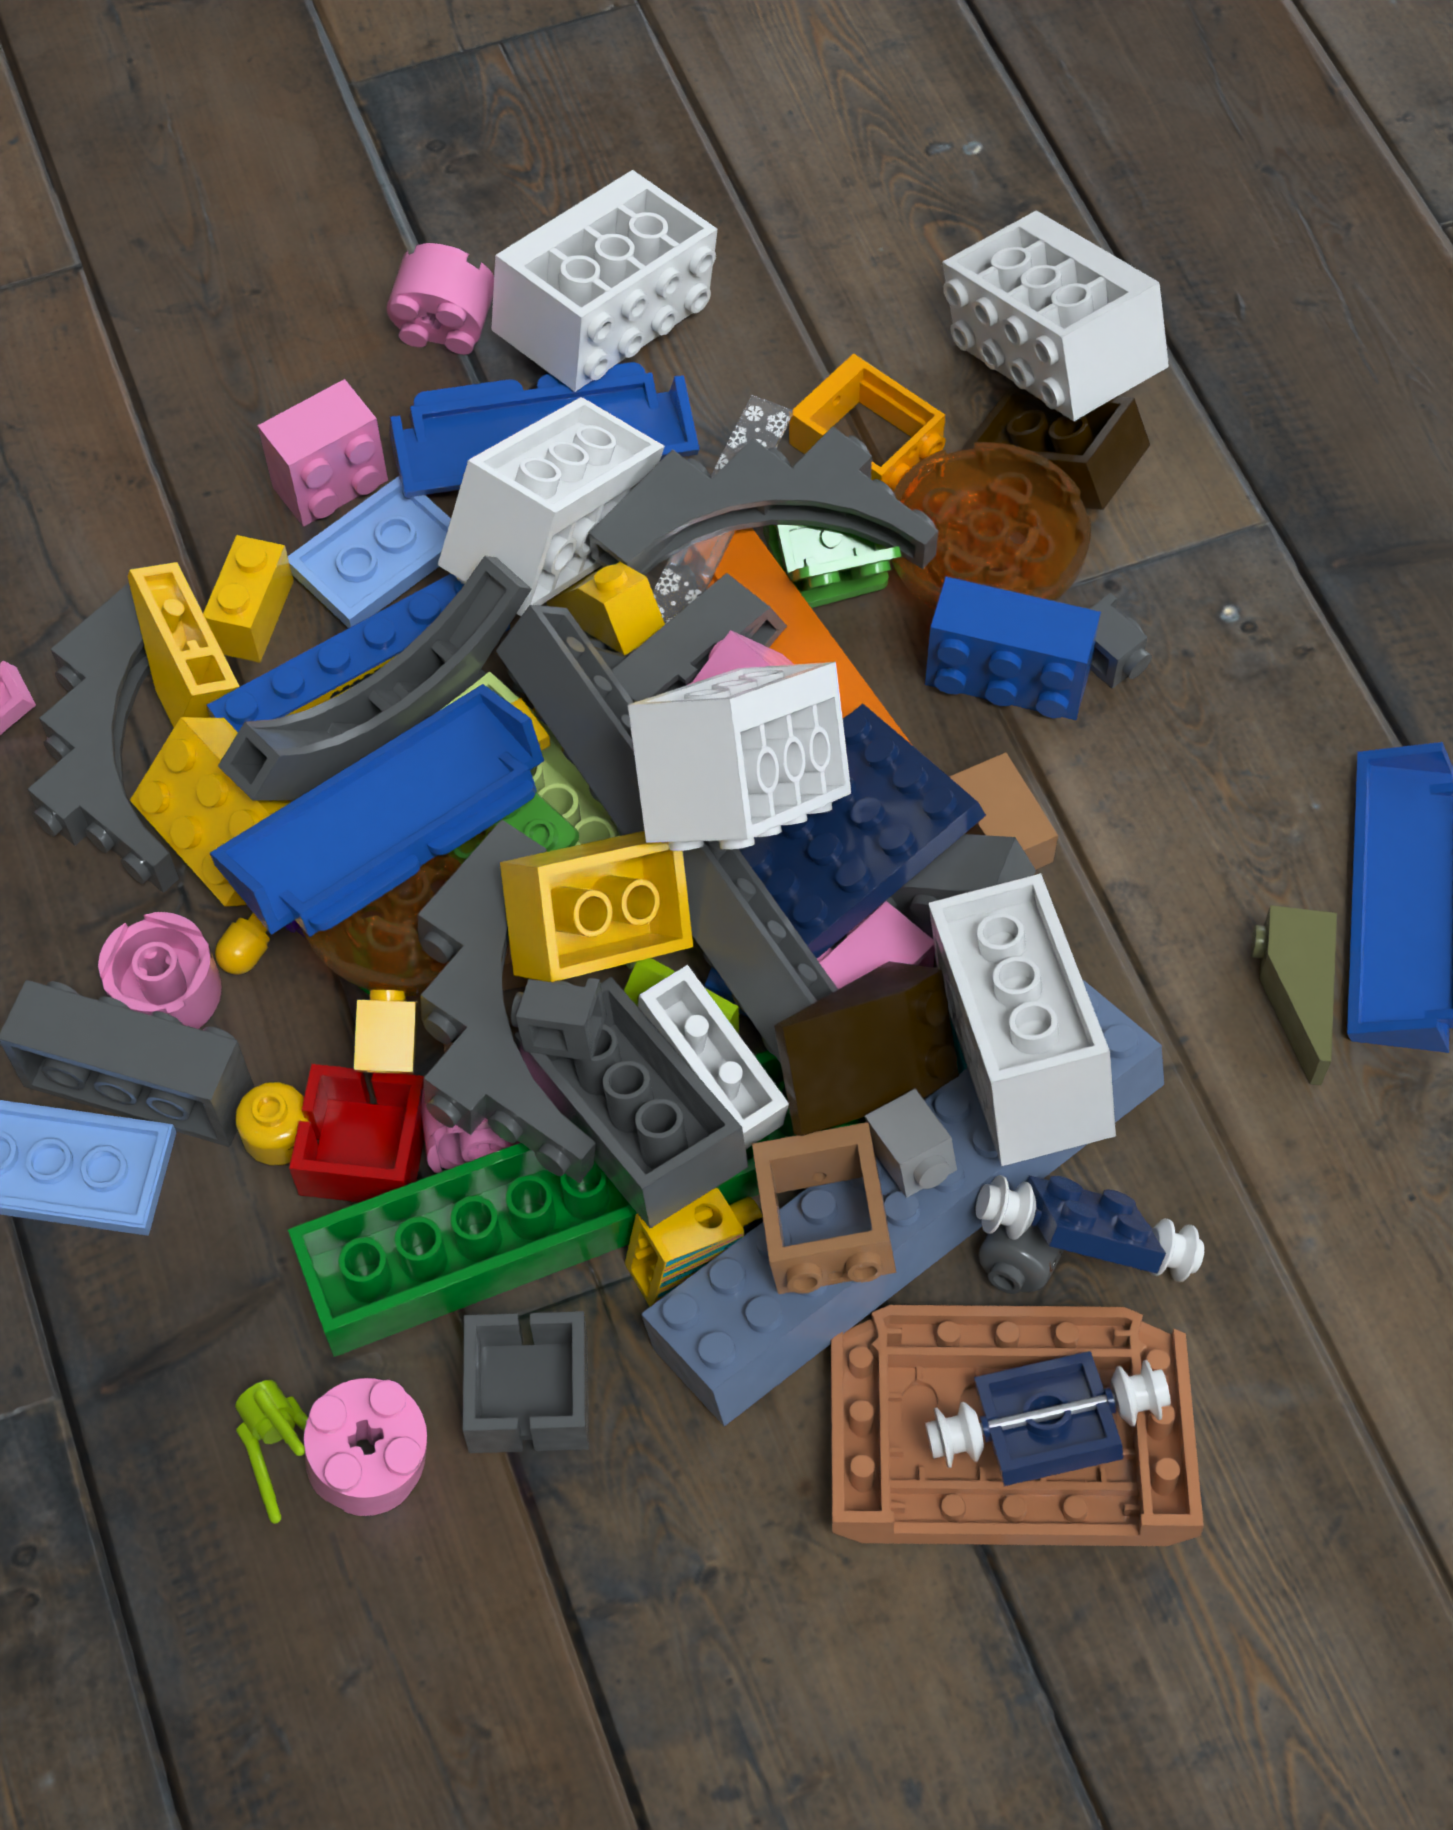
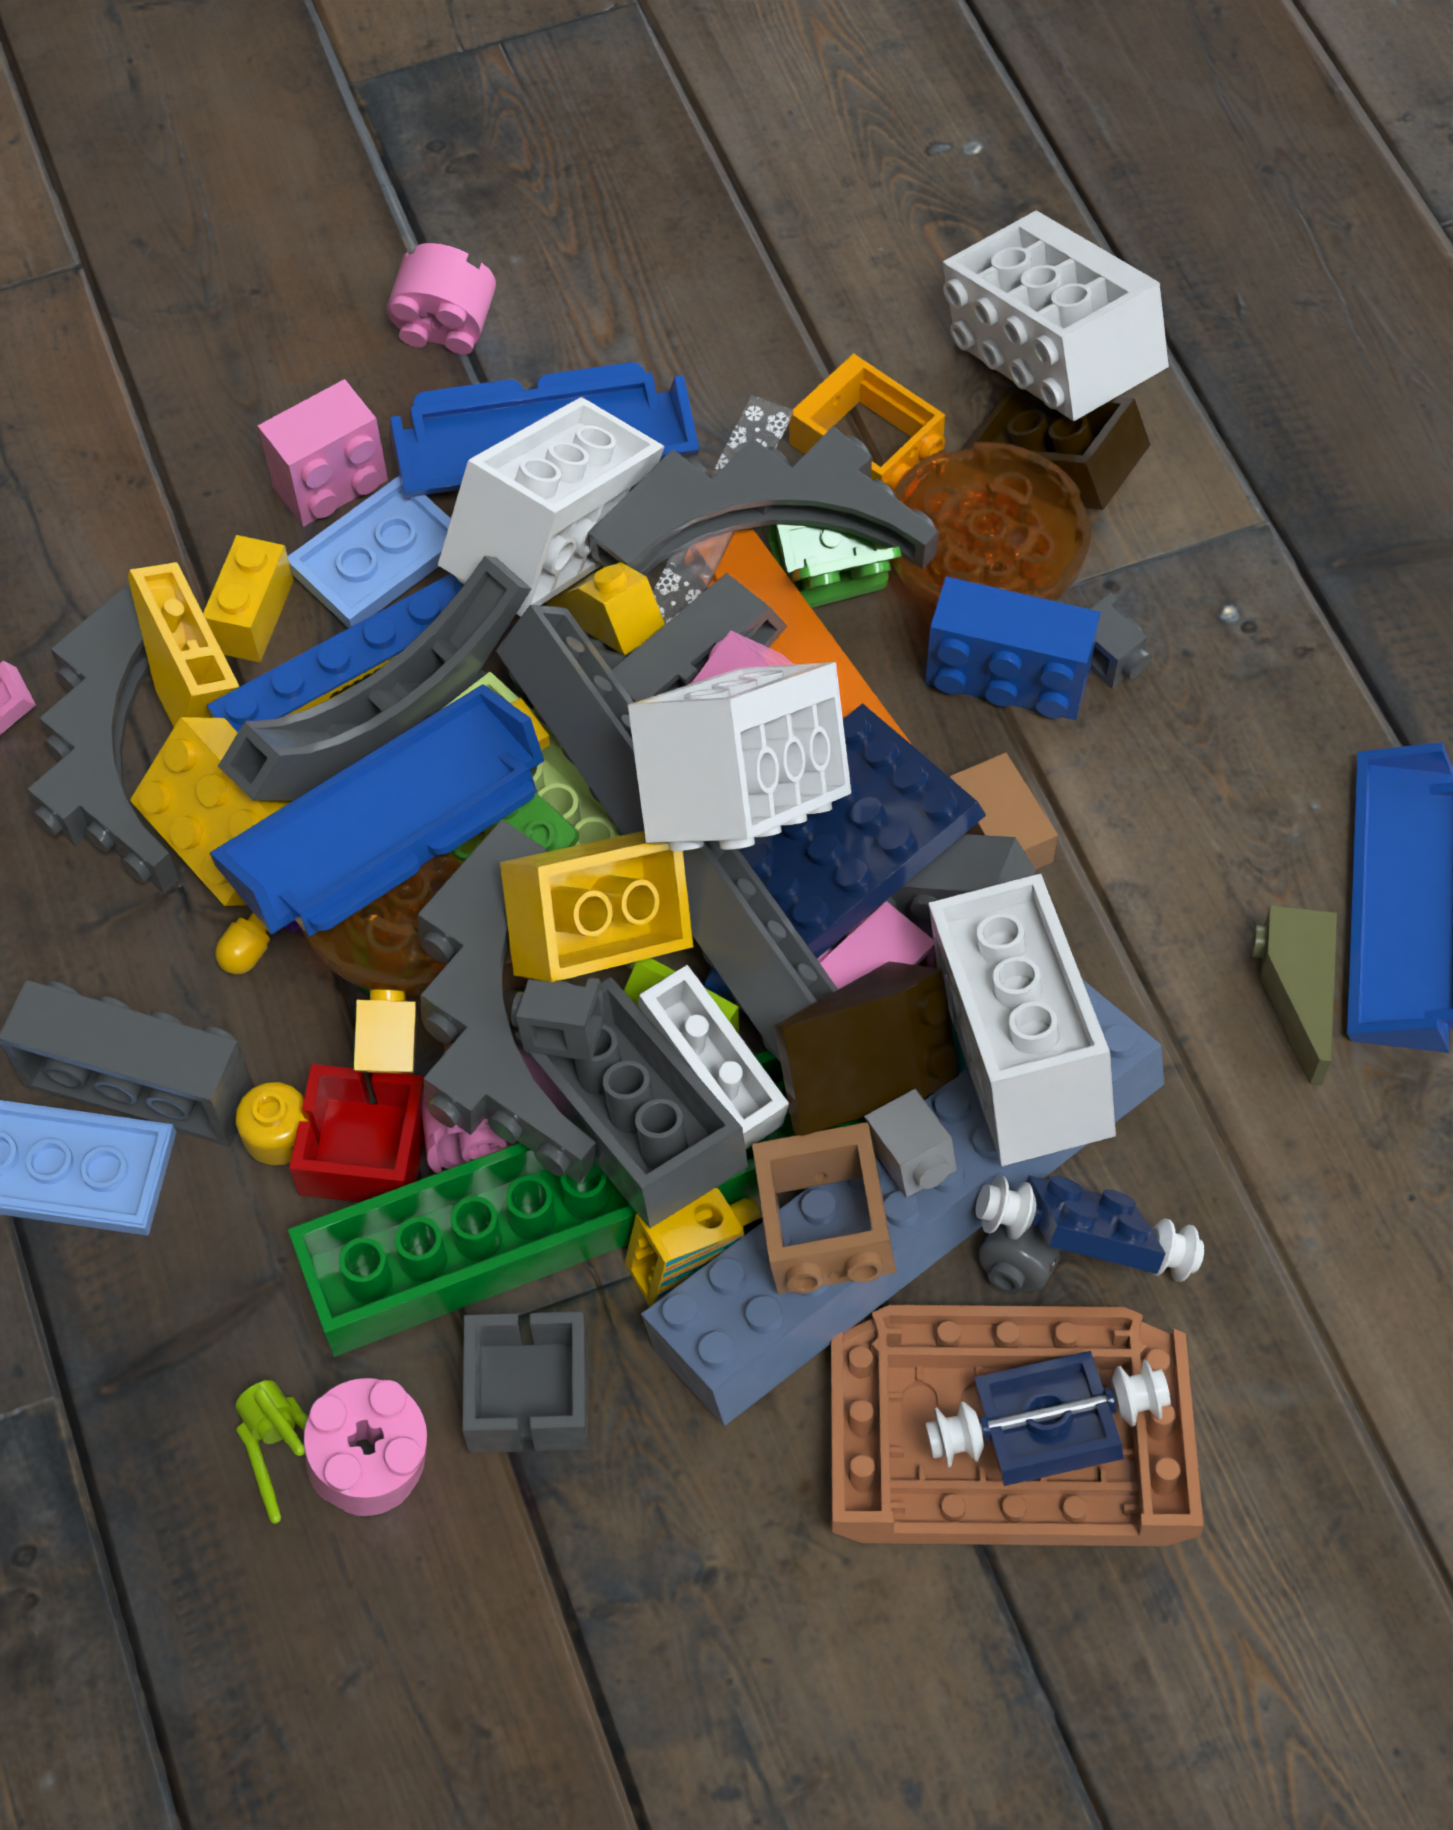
bright pink brick [98,912,222,1029] -> none
white brick [491,170,718,392] -> none

